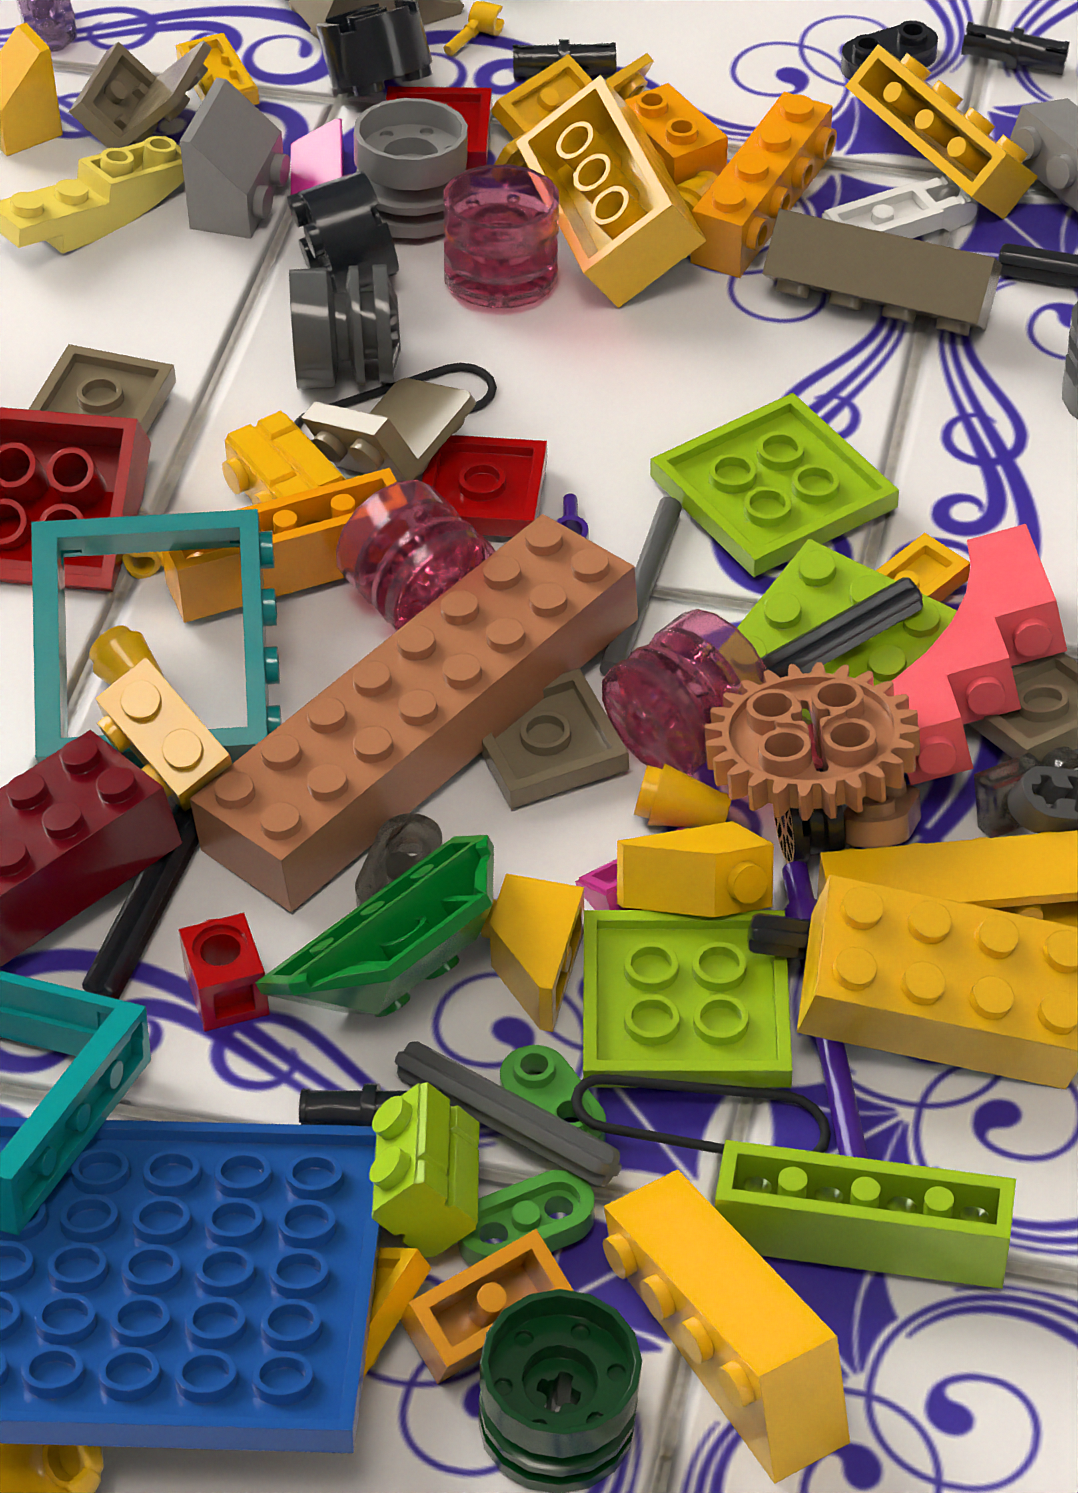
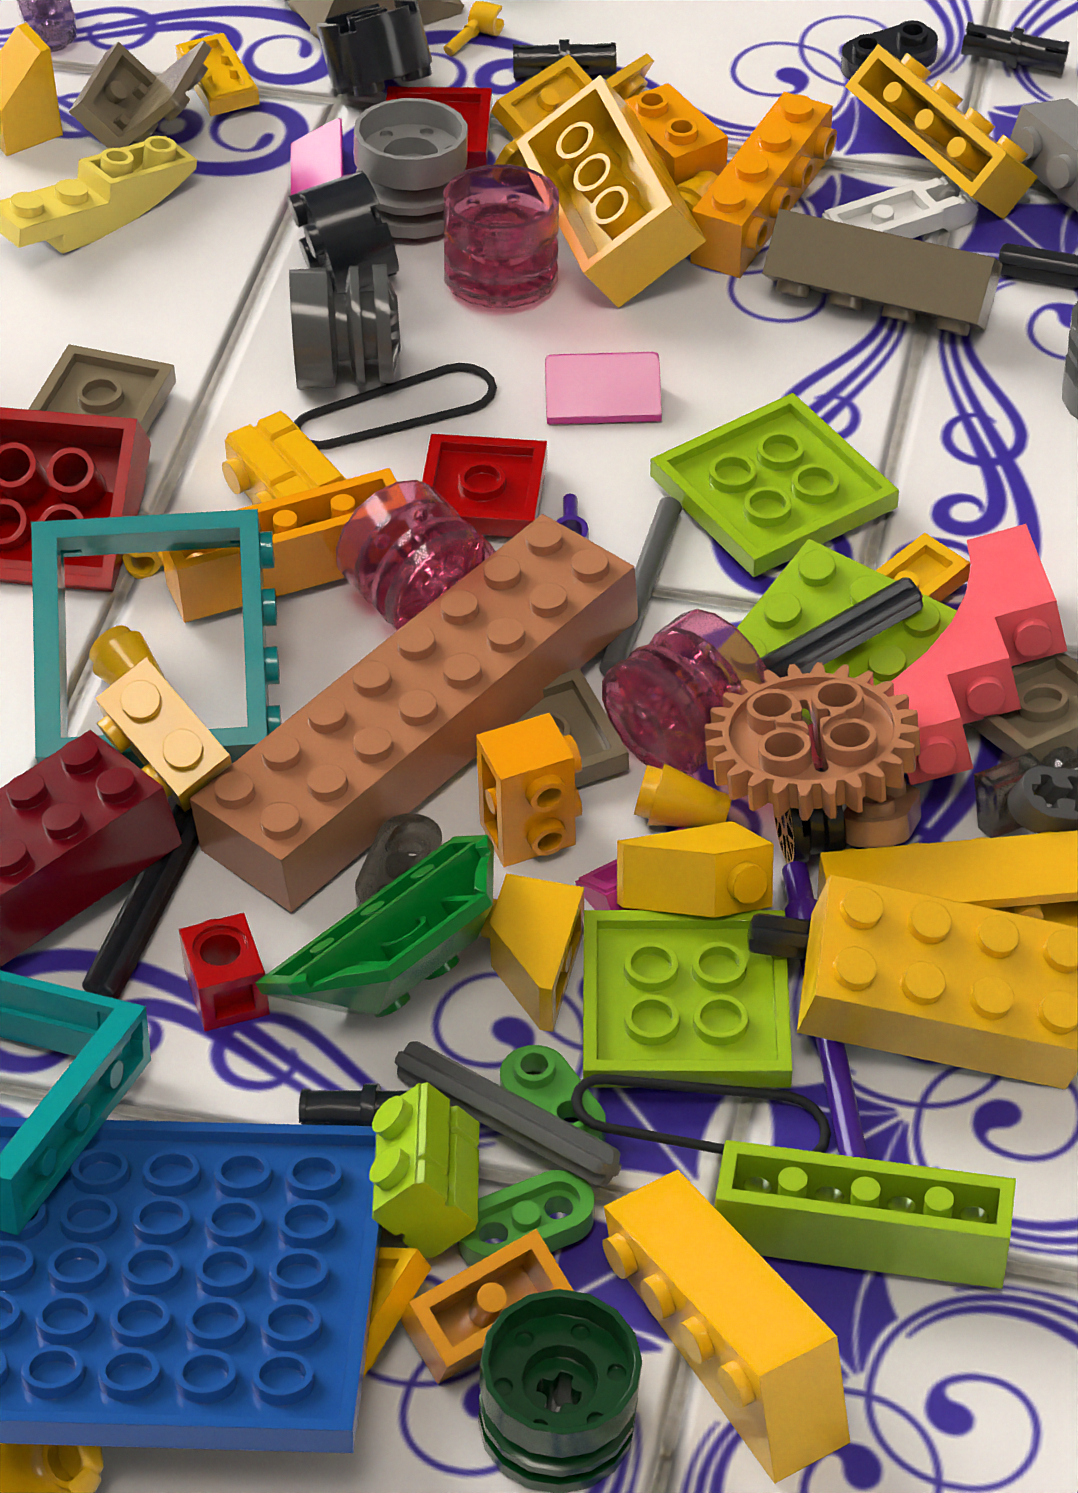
light grey slope [180,78,290,239] -> none
dark tan bracket [301,378,476,484] -> none
none -> light orange brick [476,713,583,867]
none -> slope [545,352,662,424]

